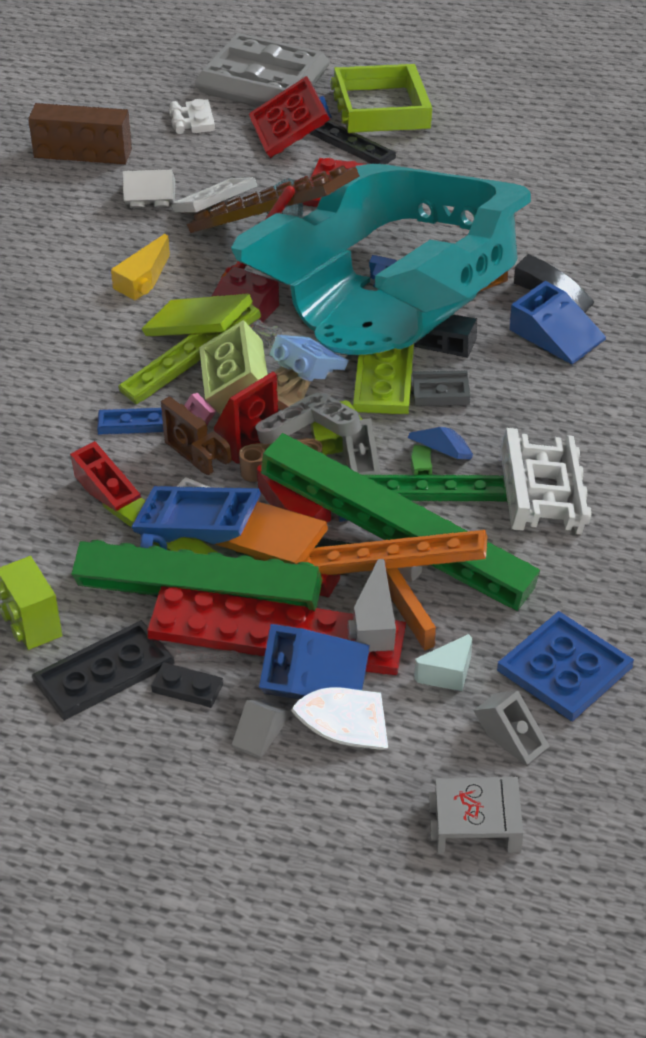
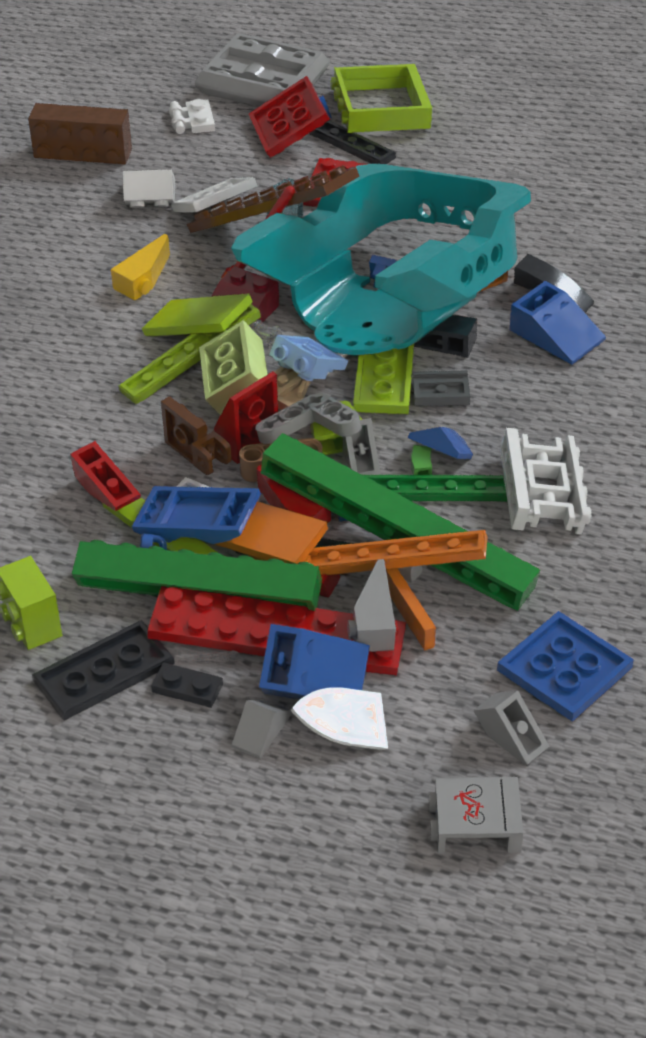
blue tile [97,408,164,435] -> none
bright pink plate [184,393,216,425] -> none
light aqua slope [414,634,472,691] -> none

